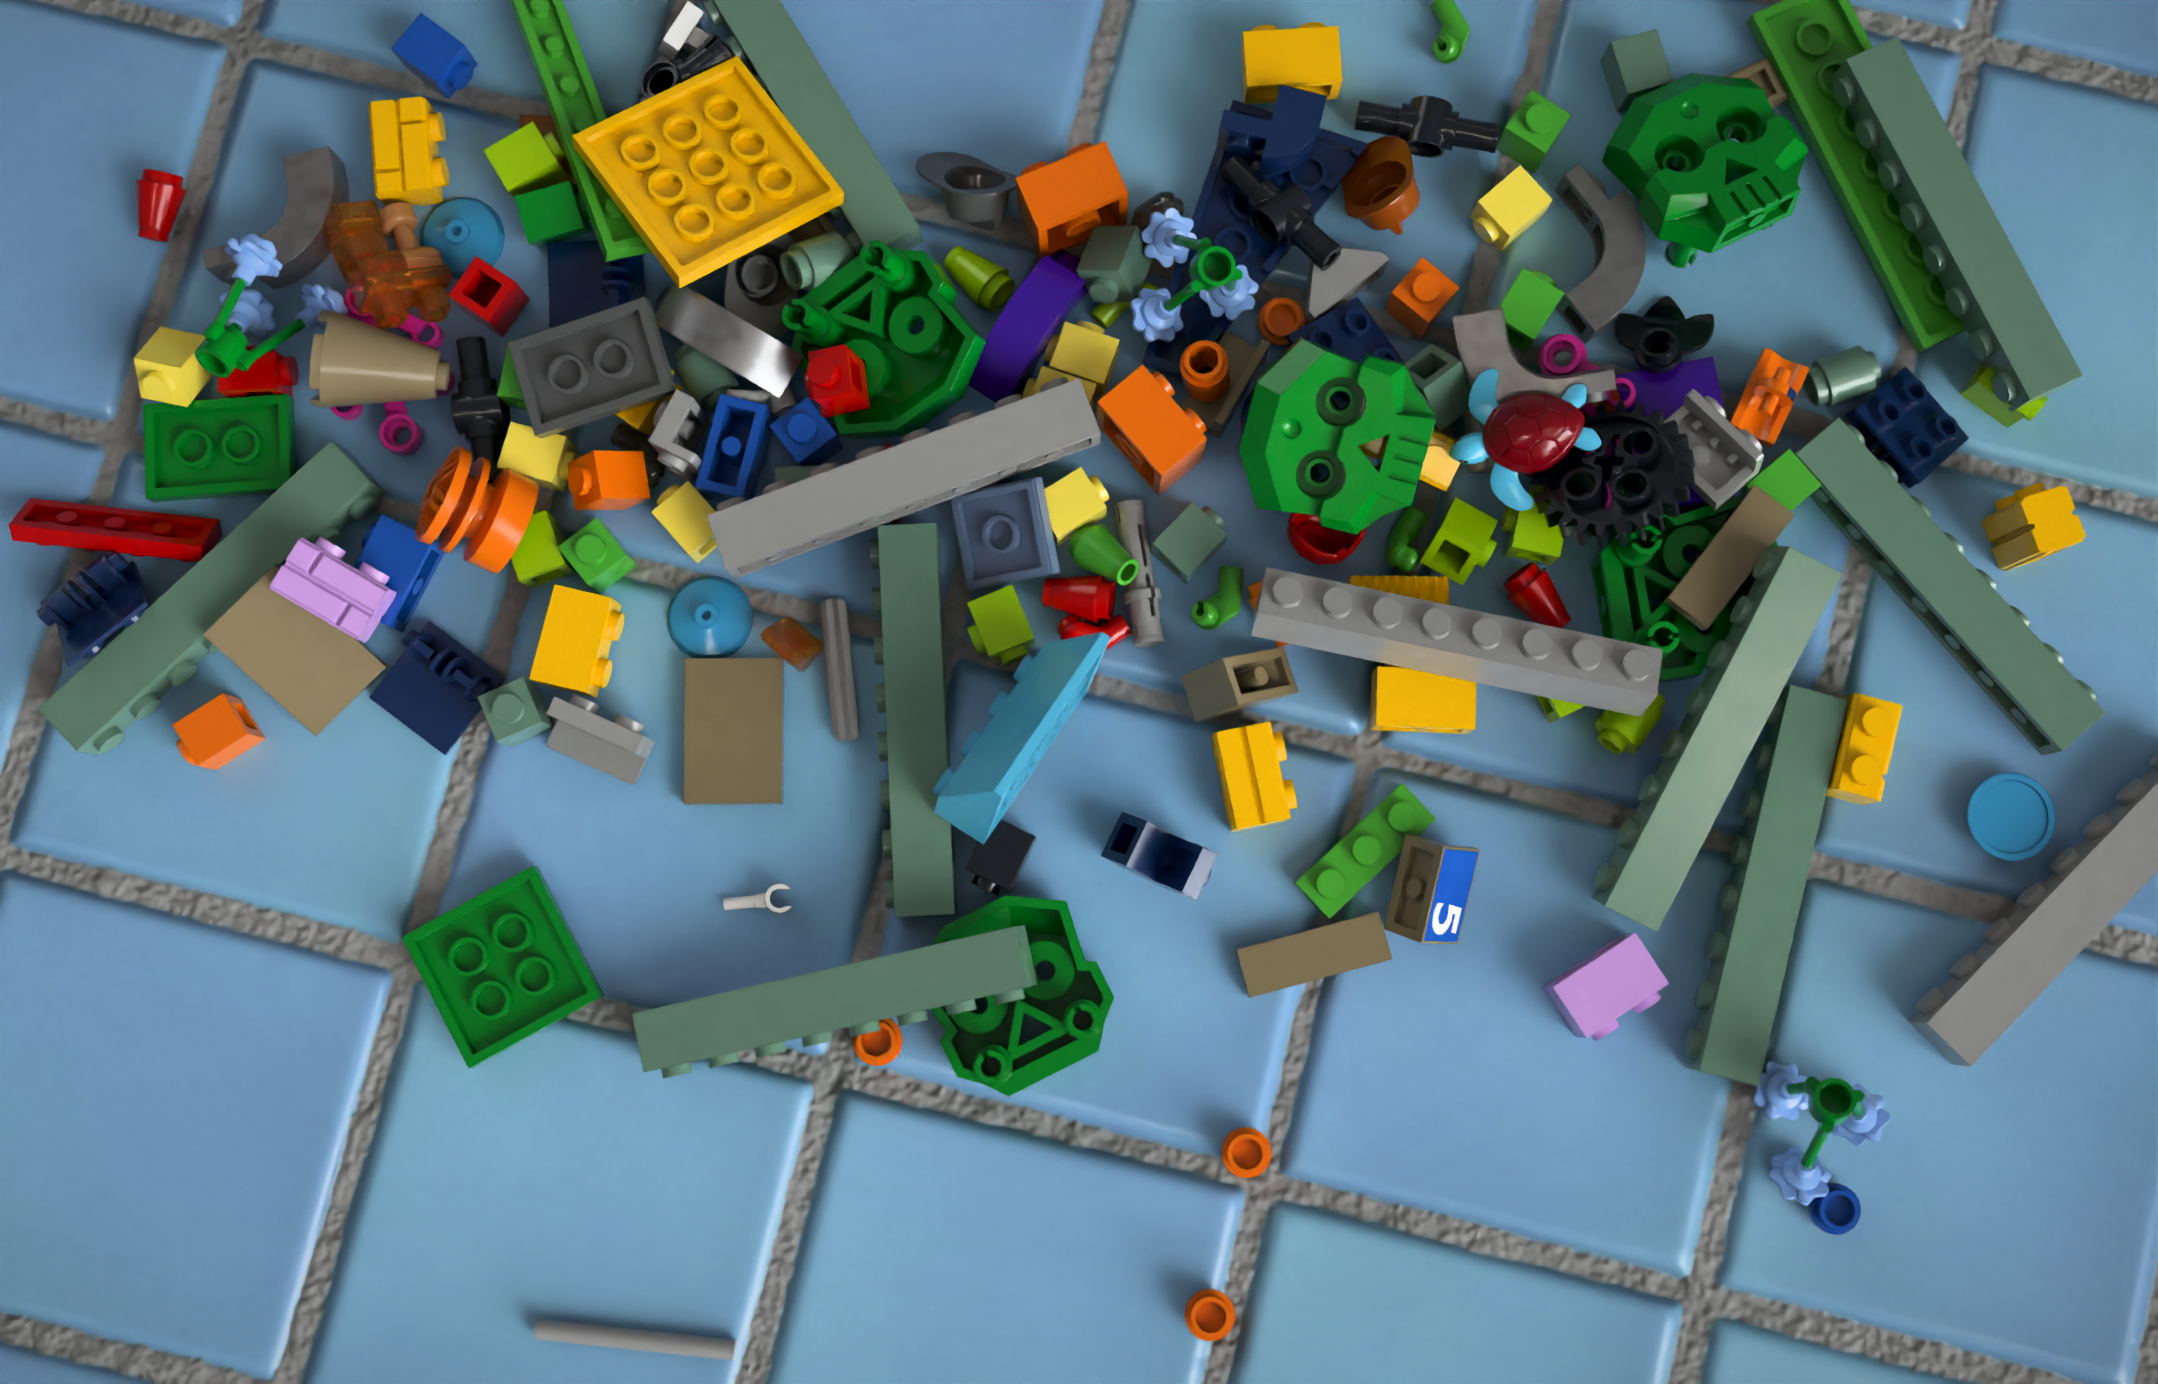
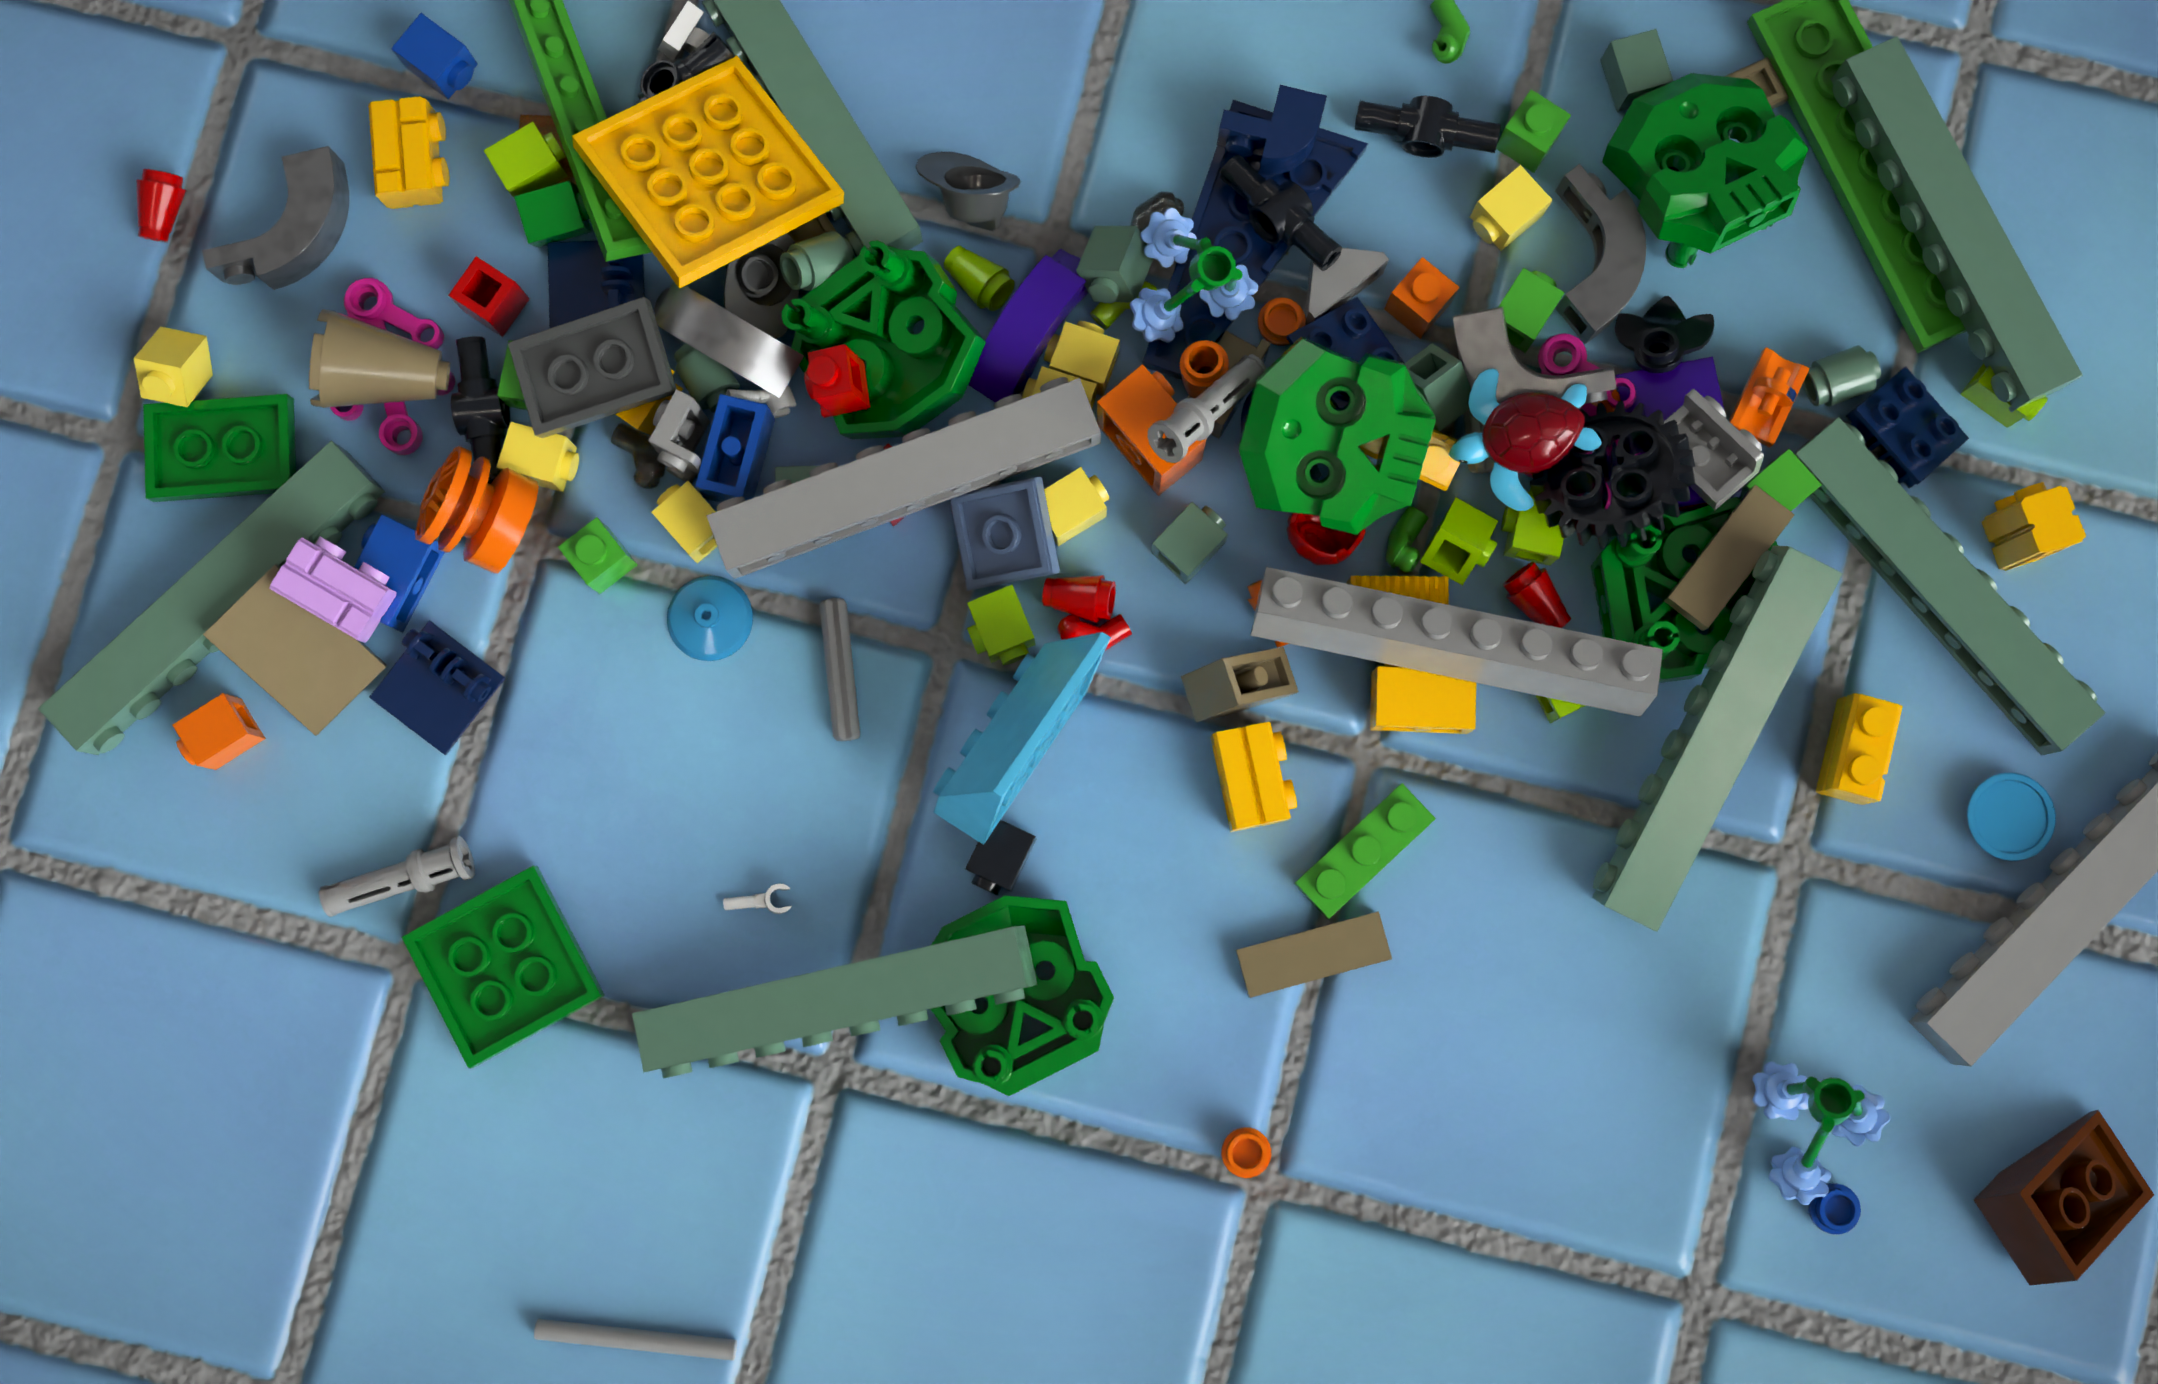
red plate [8,498,222,562] -> none
dark blue hinge [36,550,148,667] -> none
plant [195,234,348,378] -> none
red brick [218,345,299,398] -> none
clear orange hips [323,200,453,329] -> none
dark azure piece [420,197,505,279] -> none
sand green brick [477,677,555,747] -> none
lime brick [511,508,576,589] -> none
yellow brick [529,584,624,698] -> none
light grey bracket [546,694,655,785] -> none
orange brick [567,450,651,510] -> none
dark tan tile [683,657,784,805] -> none
clear orange slope [760,617,824,672] -> none
blue brick [769,397,844,466] -> none
orange plate [853,1018,903,1066] -> none
sand green brick [869,522,957,918] -> none
orange brick [1015,141,1128,260] -> none
bright green cone [1069,524,1139,585] -> none
dark blue brick [1101,812,1218,900] -> none
light grey pin [1113,499,1165,648] -> none
orange plate [1185,1289,1235,1341] -> none
bright green arm [1191,566,1244,630] -> none
yellow brick [1240,22,1343,104] -> none
dark orange piece [1342,136,1420,235] -> none
panel [1384,834,1480,944] -> none
lavender brick [1543,933,1669,1040] -> none
lime brick [1594,693,1666,755] -> none
sand green brick [1684,684,1848,1086] -> none
none -> light grey pin [319,836,475,917]
none -> light grey pin [1147,354,1266,463]
none -> reddish brown slope [1974,1110,2154,1286]

